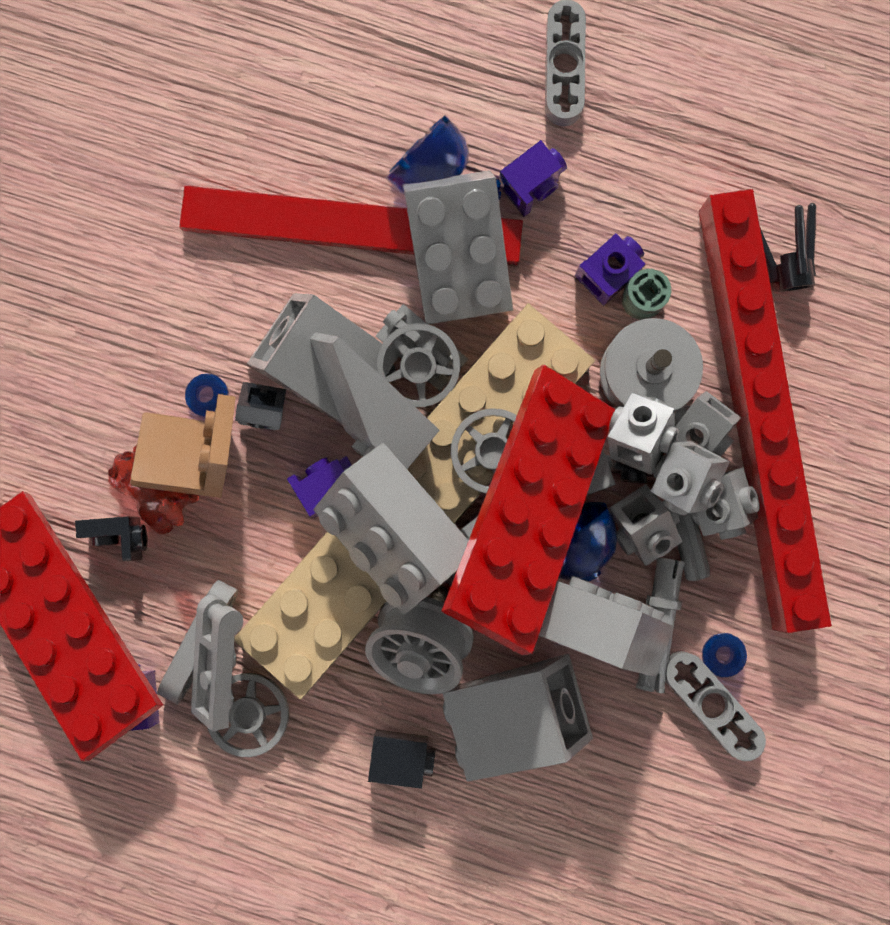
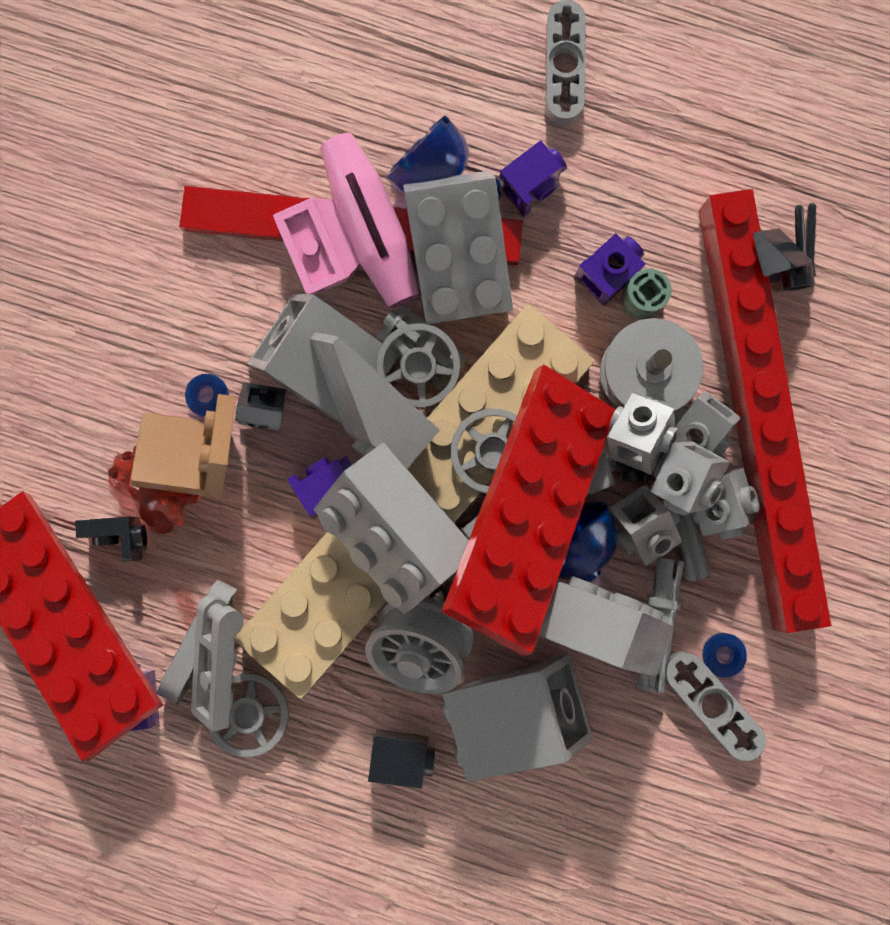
none -> bright pink plate [273,133,421,309]
none -> black slope [753,228,812,276]

